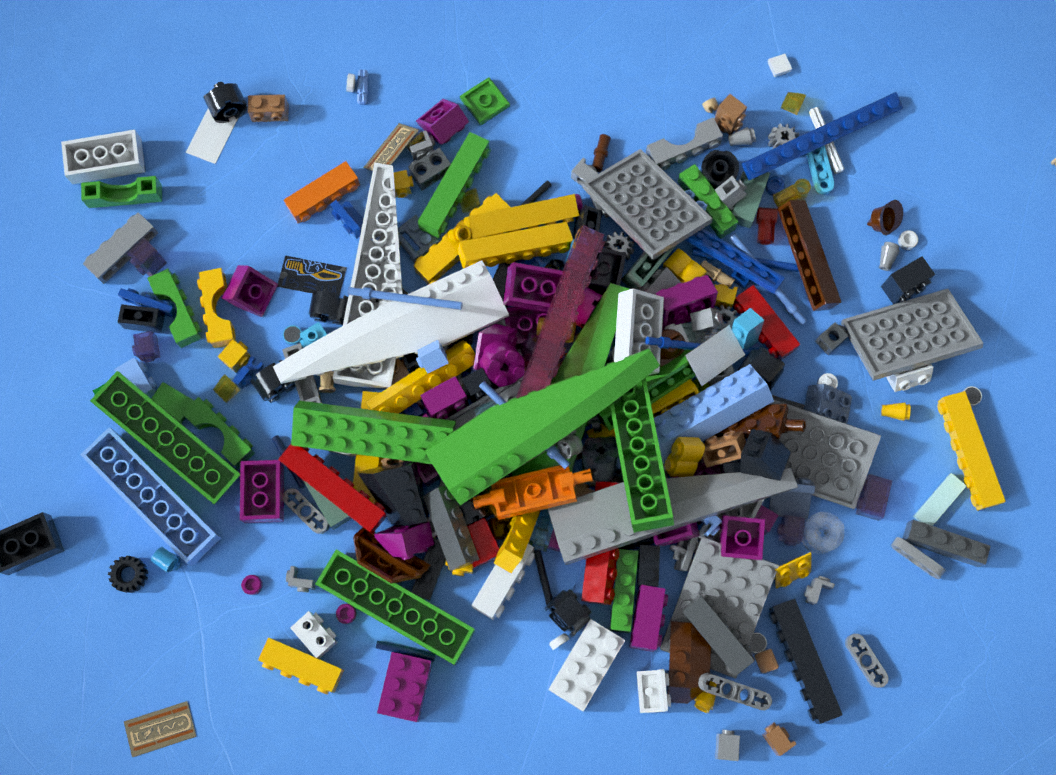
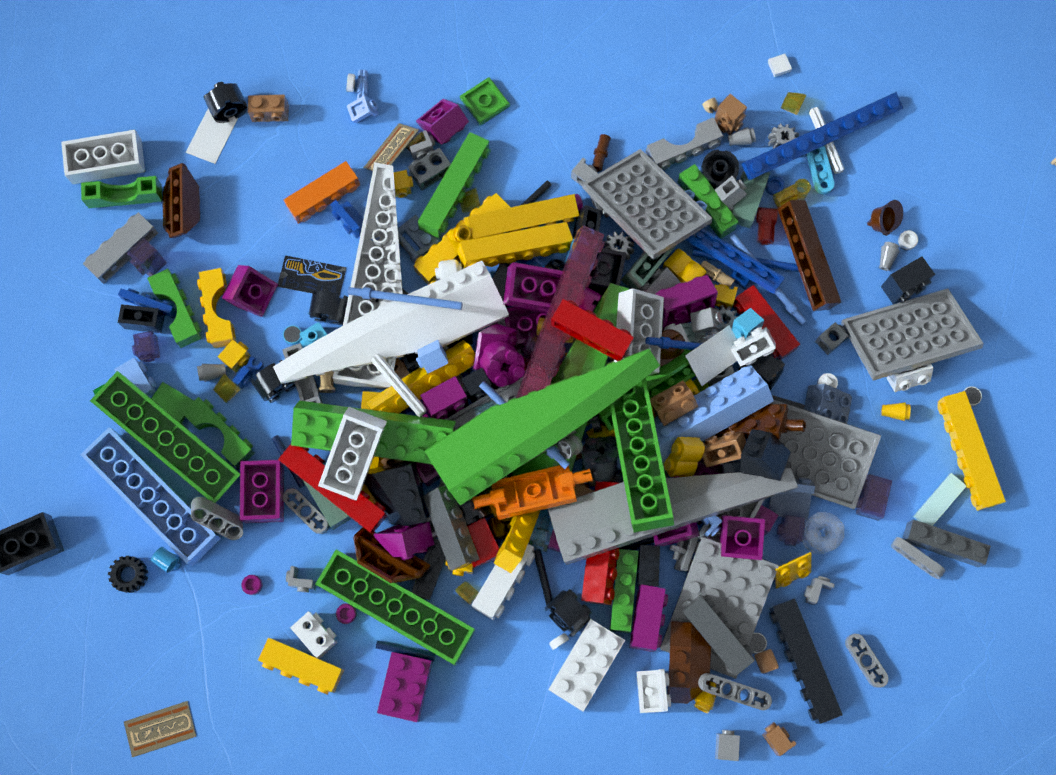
none -> reddish brown wedge [163,163,200,239]
none -> light grey beam [191,497,243,540]
none -> light grey cone [197,364,226,382]
none -> white brick [318,407,387,500]
none -> light blue bracket [347,96,379,123]
none -> white axle [371,354,426,417]
none -> white head [435,259,462,279]
none -> clear yellow slope [455,581,479,605]
none -> red brick [551,299,634,361]
none -> medium nougat brick [650,381,699,426]
none -> white brick [731,327,776,366]

